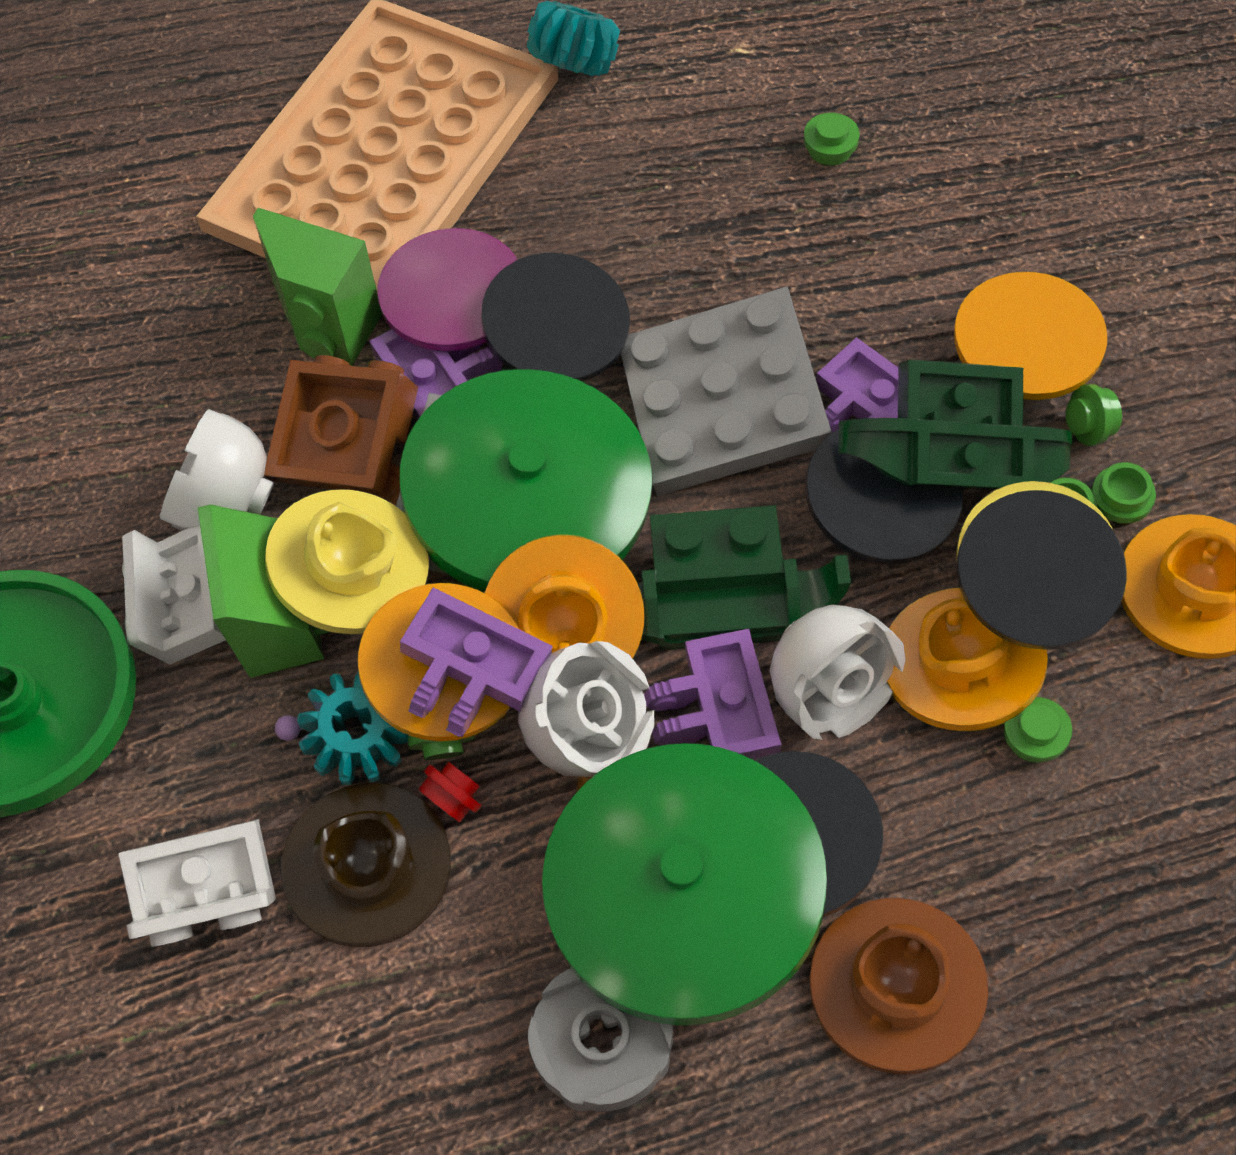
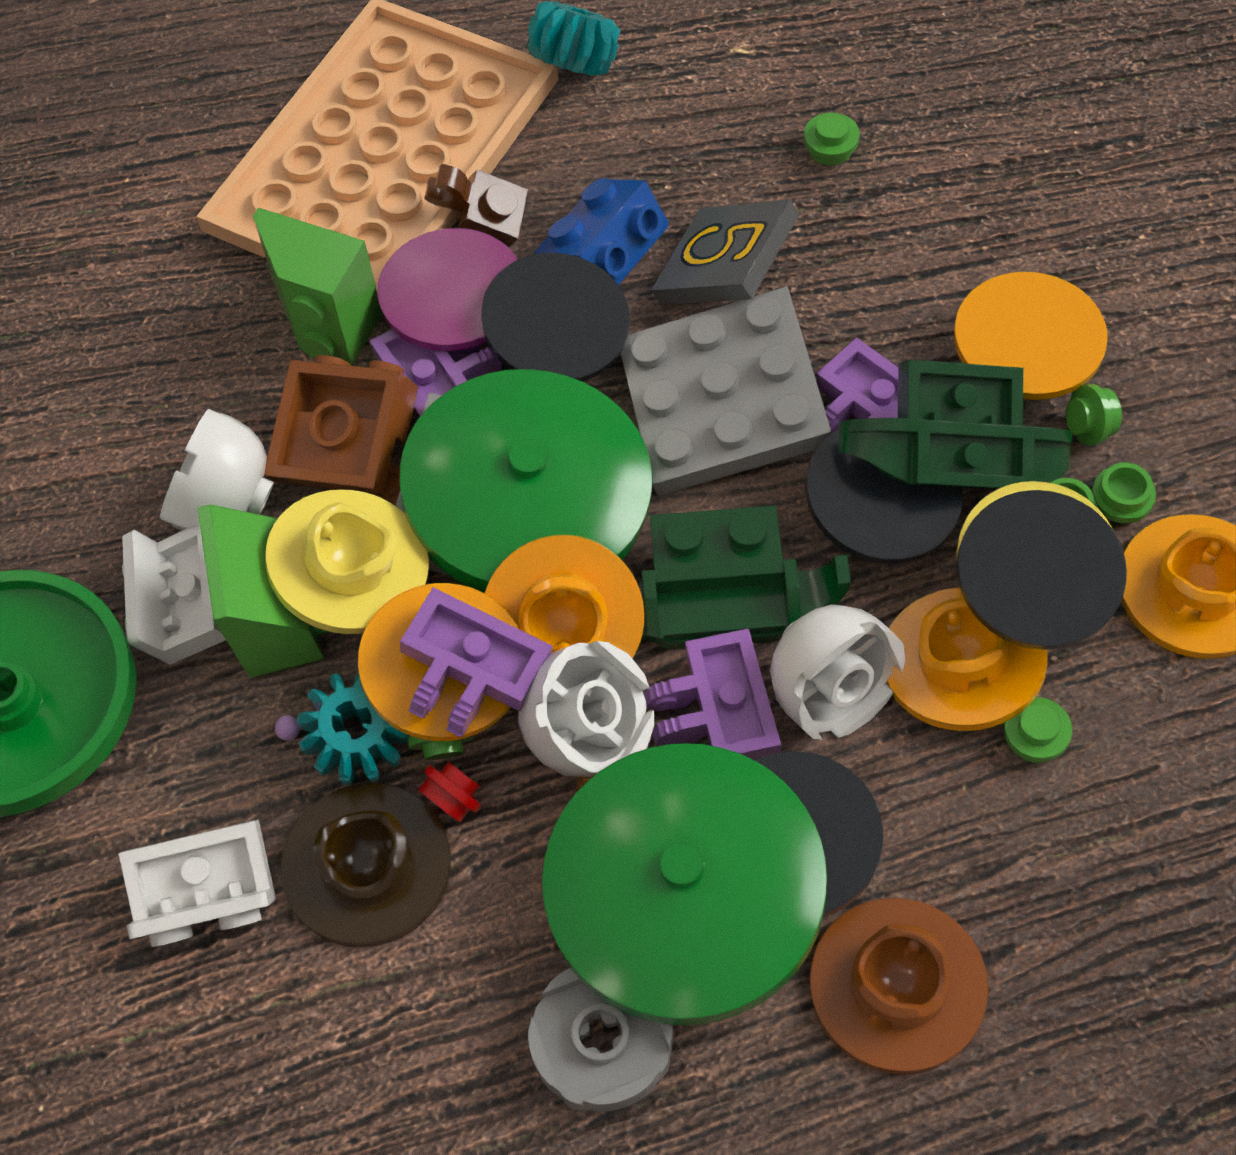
none -> plate [424,164,528,247]
none -> blue bracket [534,178,669,285]
none -> dark grey tile [651,199,799,304]

